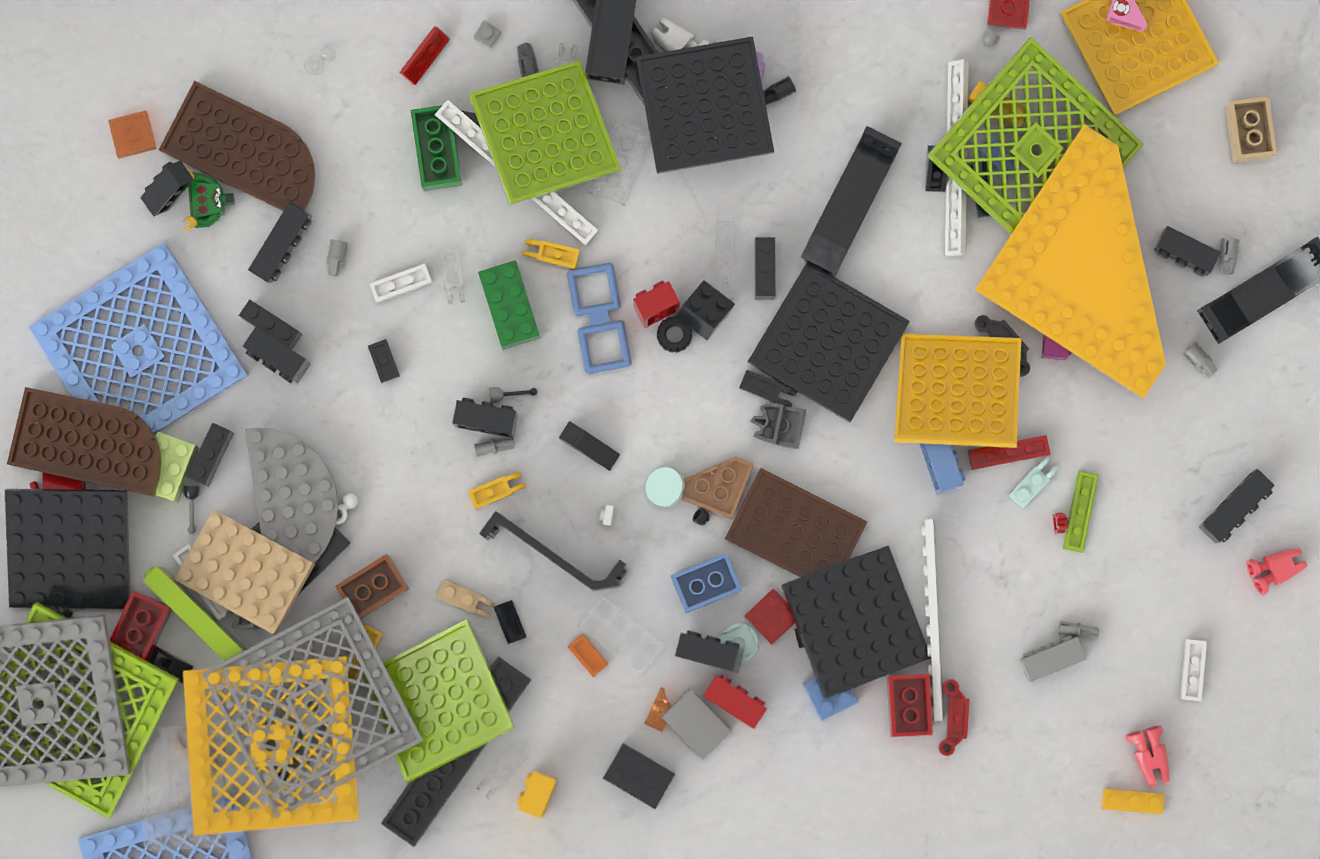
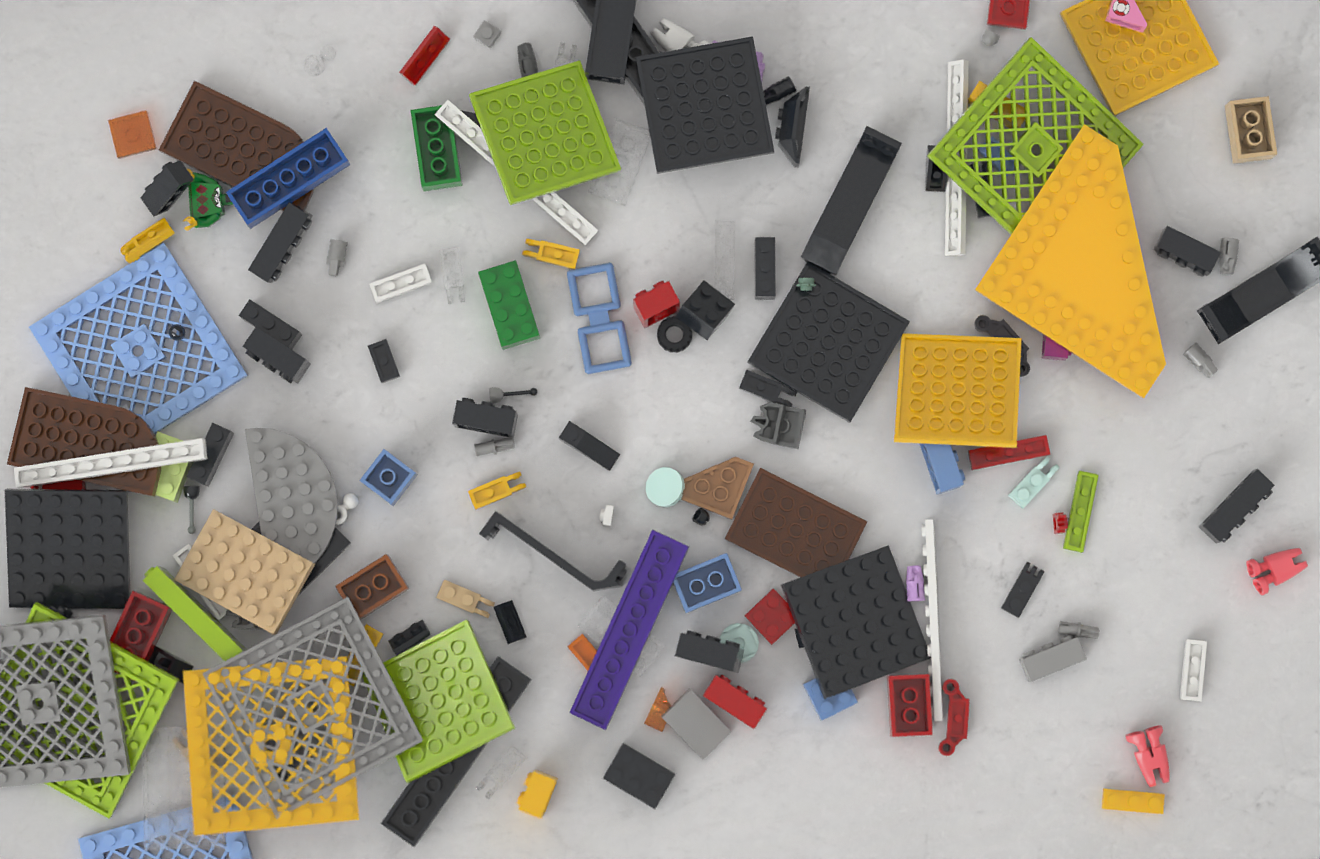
none -> white plate [14,438,207,488]
none -> yellow hinge [120,218,175,263]
none -> black hinge [169,324,186,341]
none -> blue brick [226,128,350,229]
none -> medium blue brick [359,449,418,506]
none -> black plate [388,620,431,656]
none -> dark purple plate [569,530,690,730]
none -> black wedge [775,86,810,168]
none -> sand green plate [796,278,816,291]
none -> lavender hinge [906,565,925,602]
none -> black hinge [1001,561,1045,618]

